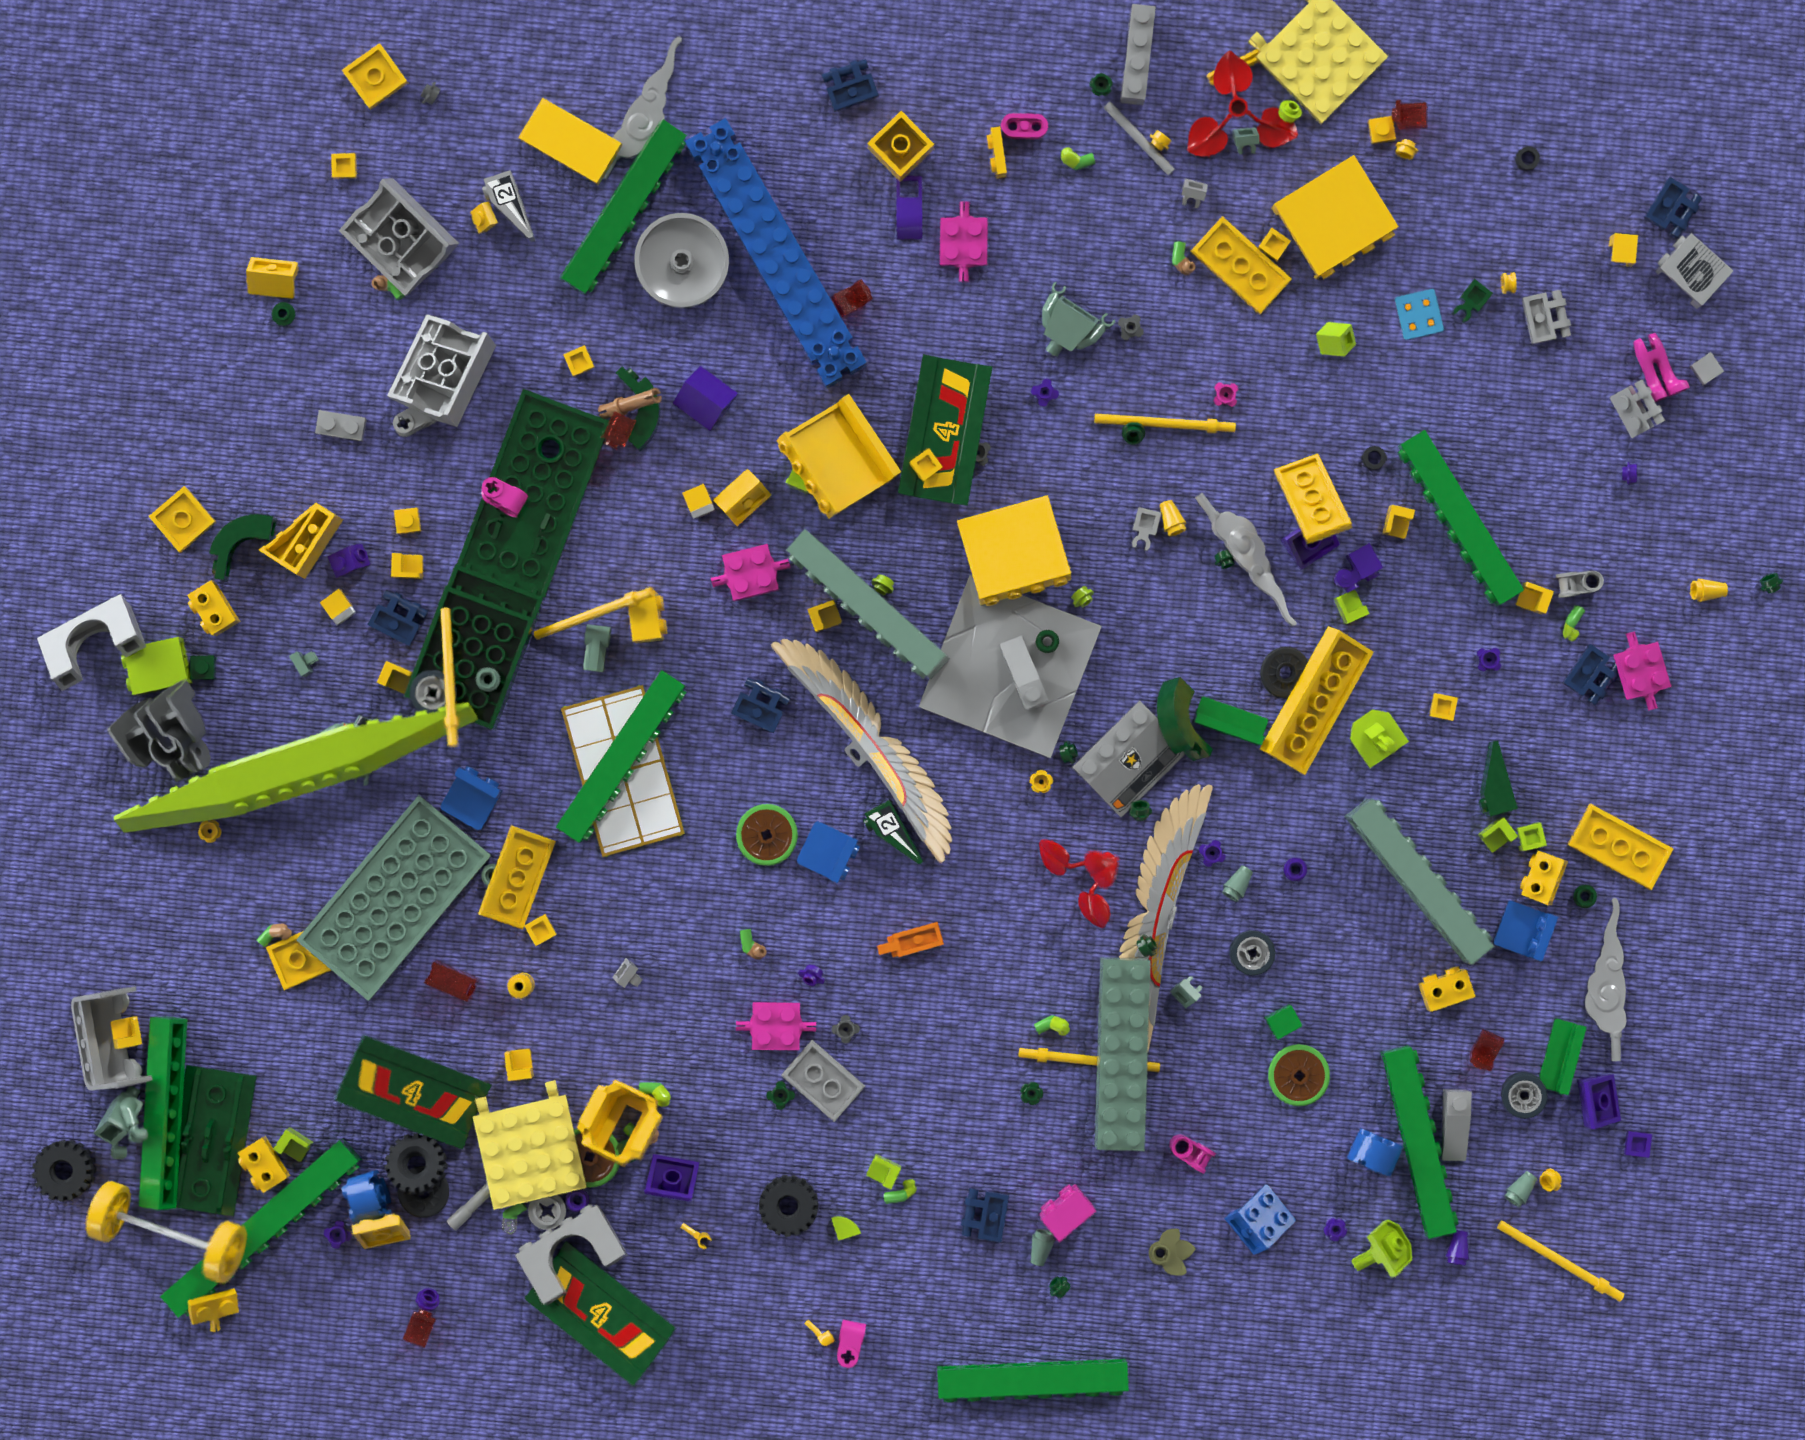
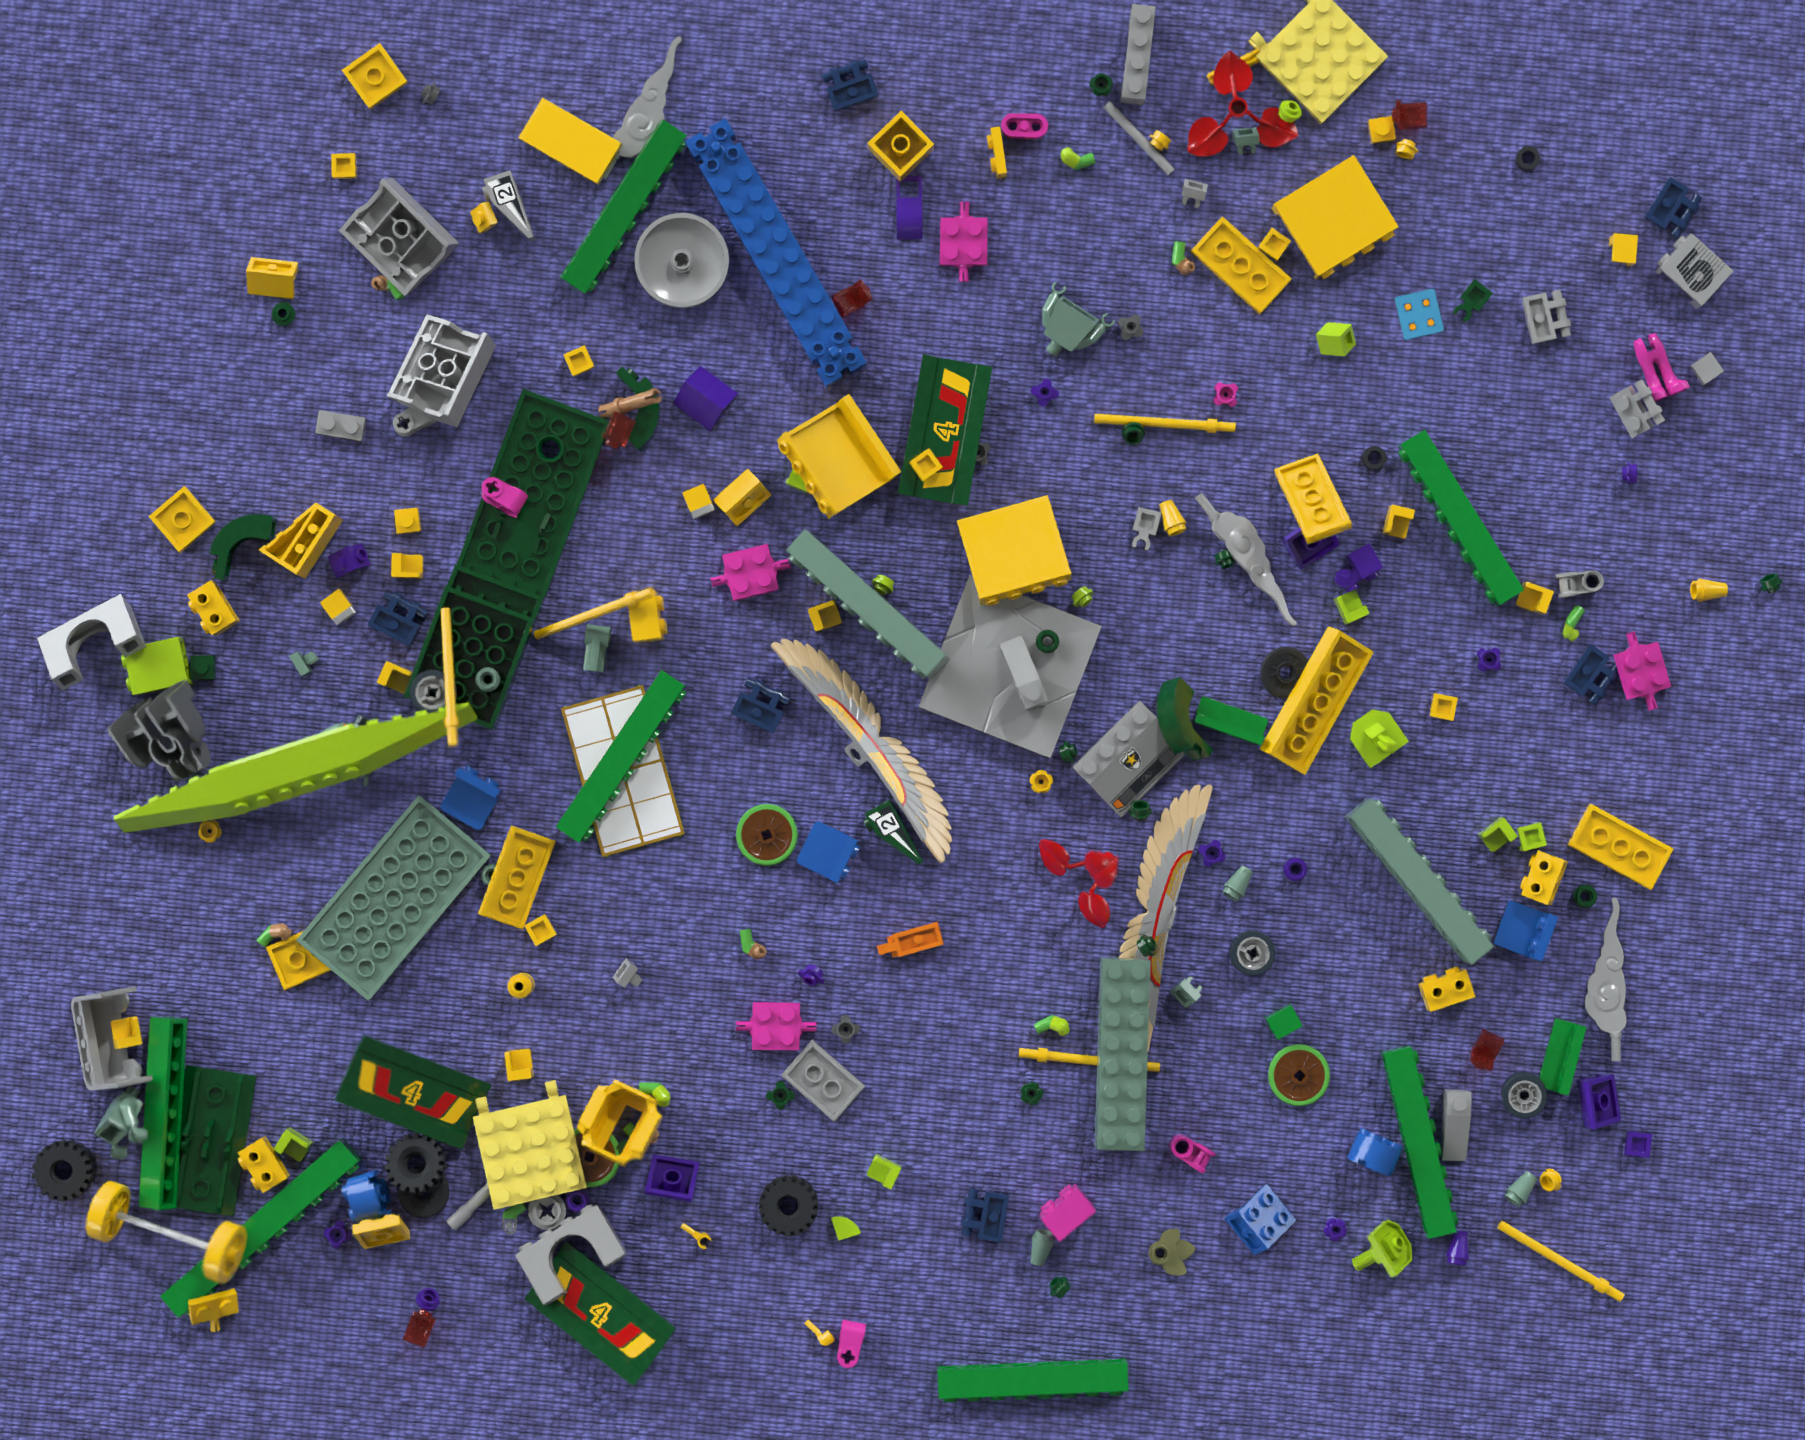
clear red brick [424,960,480,1002] -> none
arm [884,1179,917,1204] -> none
dark green slope [1478,741,1518,817] -> none
yellow bush [1501,272,1517,294] -> none

